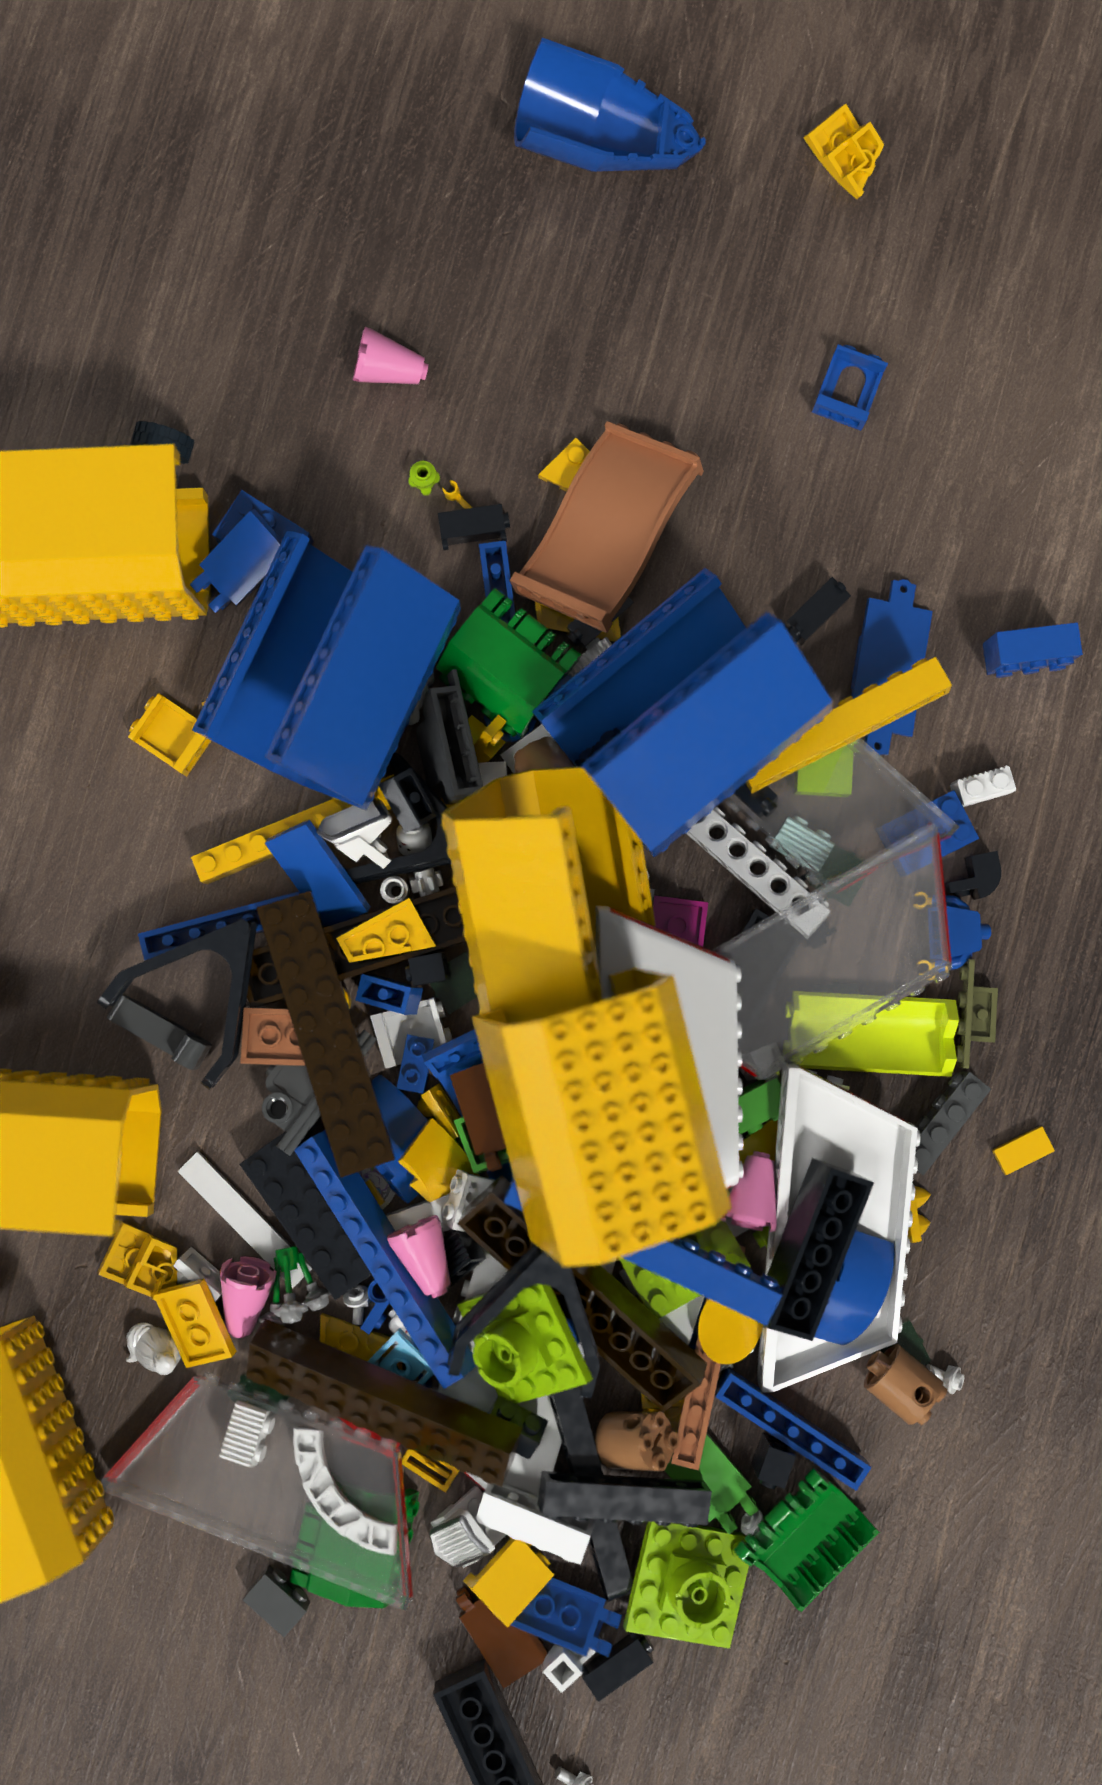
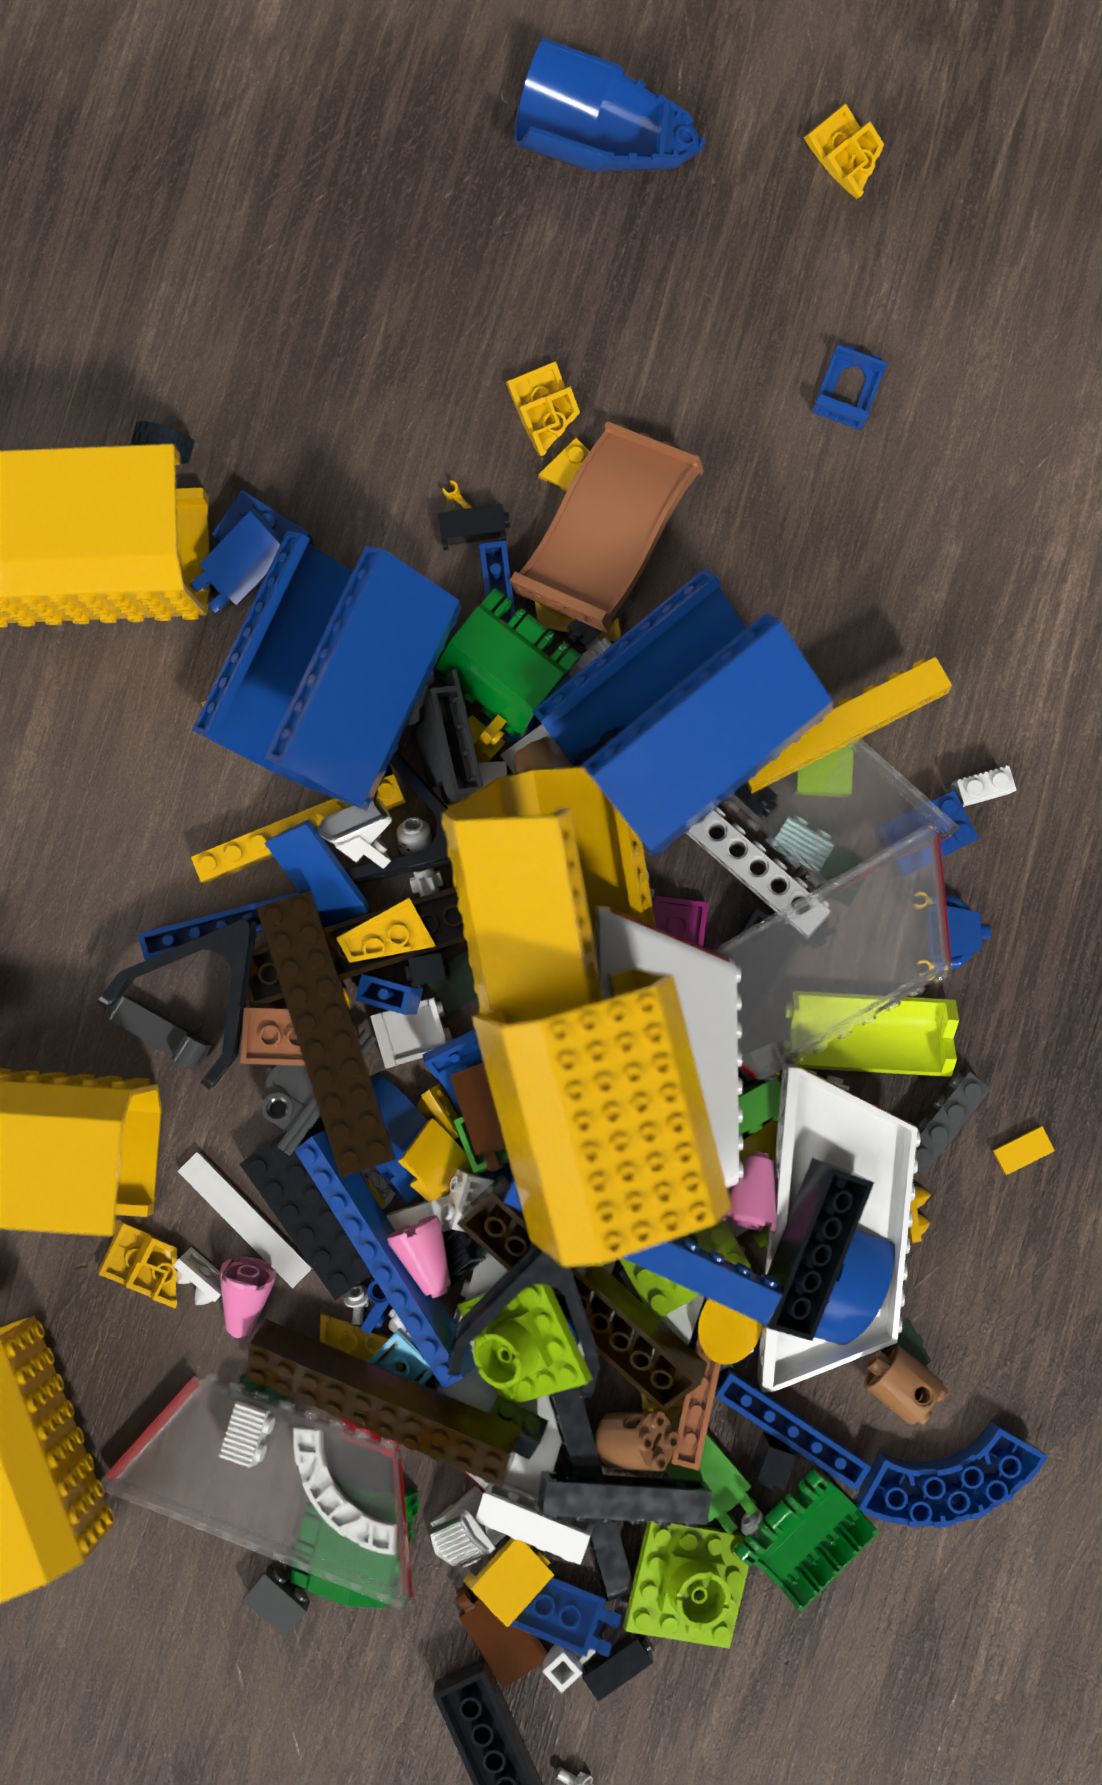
white hair [126,1323,181,1375] -> none
yellow panel [128,693,211,777] -> none
yellow plate [154,1279,237,1368] -> none
plant [259,1246,331,1326] -> none
bright pink cone [353,327,429,384] -> none
black brick [378,768,438,833] -> none
white brick [380,876,410,905] -> none
blue plate [397,1034,435,1094] -> none
yellow tile [402,1448,459,1493] -> none
lime brick [408,461,440,496] -> none
black brick [784,577,851,646] -> none
blue piece [851,579,933,756] -> none
white plate [925,1364,964,1394] -> none
black brick [944,851,1001,900] -> none
olive bracket [955,958,998,1069] -> none
blue brick [983,622,1083,678] -> none
none -> yellow slope [506,361,580,456]
none -> blue brick [857,1420,1048,1528]

